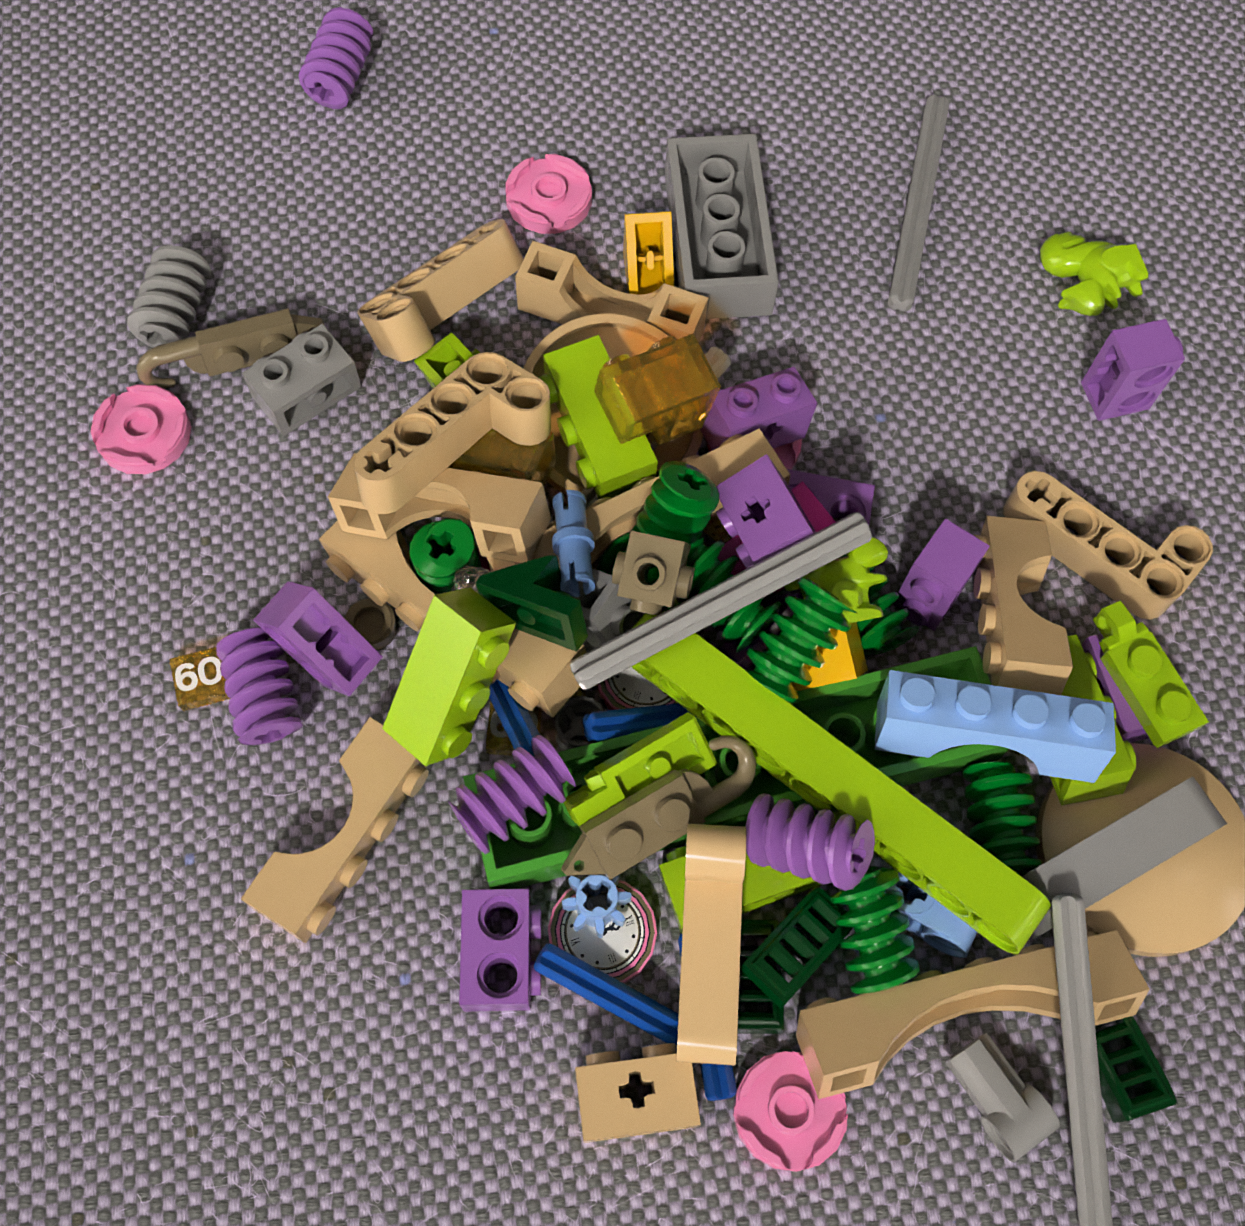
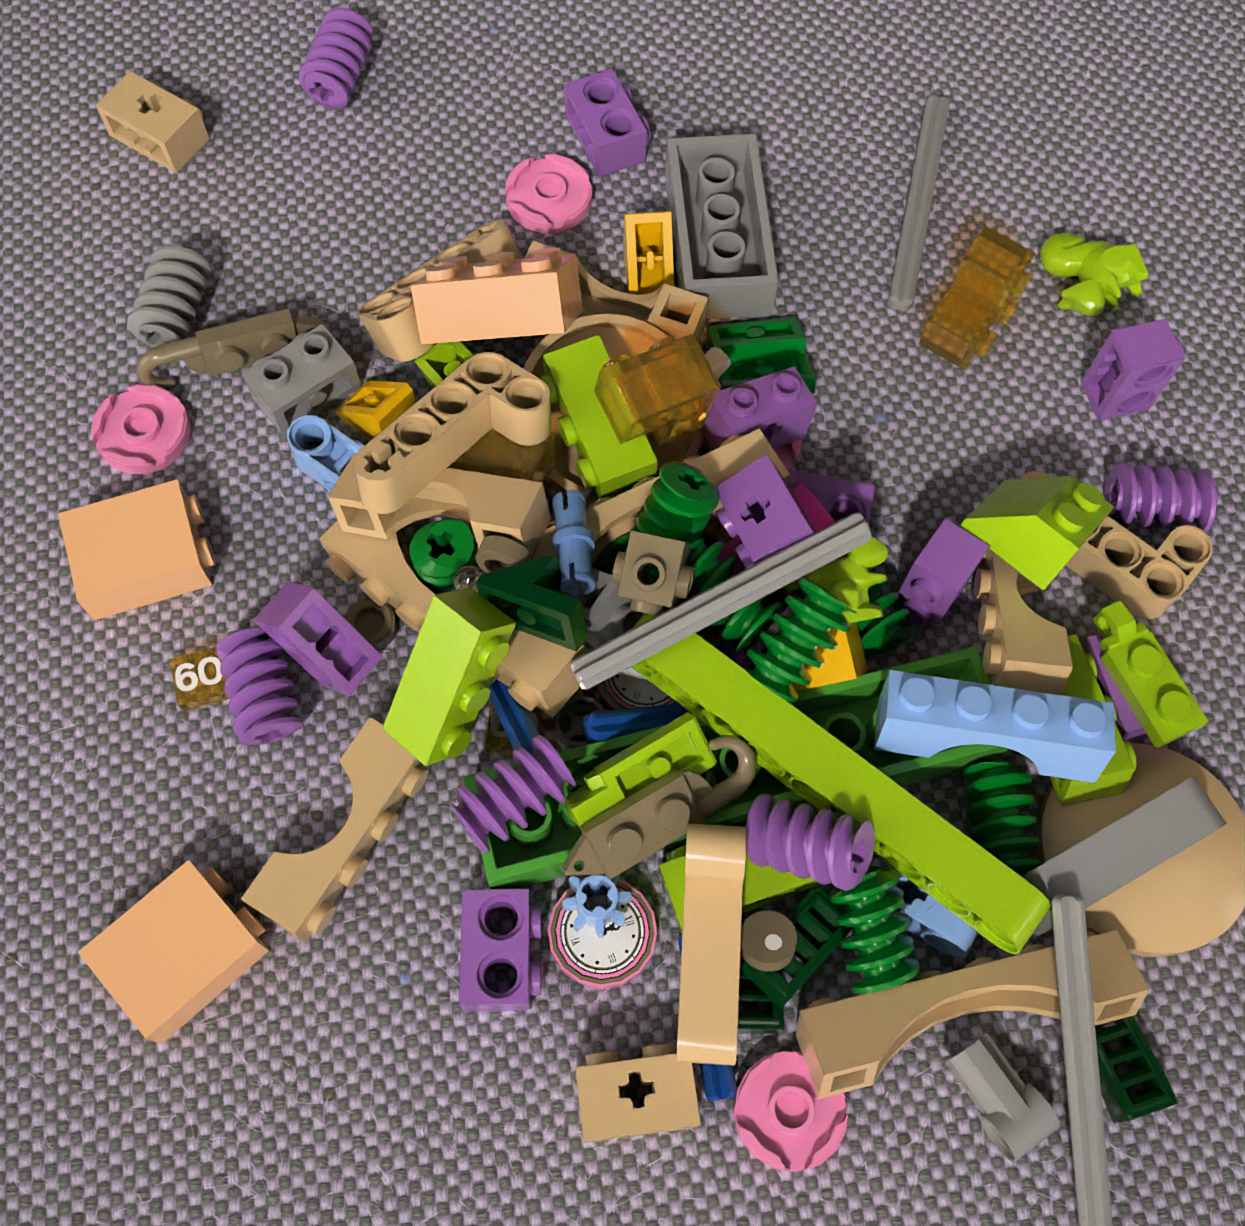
blue axle [534,944,679,1046] -> none
none -> light nougat brick [58,479,216,621]
none -> light nougat brick [78,860,269,1044]
none -> tan brick [96,71,210,173]
none -> light blue piece [287,415,365,492]
none -> yellow slope [335,381,416,442]
none -> light nougat brick [411,247,583,344]
none -> dark tan tile [475,535,532,573]
none -> medium lavender brick [564,69,651,177]
none -> green slope [706,317,816,393]
none -> dark tan tile [740,910,797,972]
none -> clear yellow brick [919,226,1035,371]
none -> lime slope [960,475,1114,591]
none -> medium lavender piece [1104,462,1218,532]

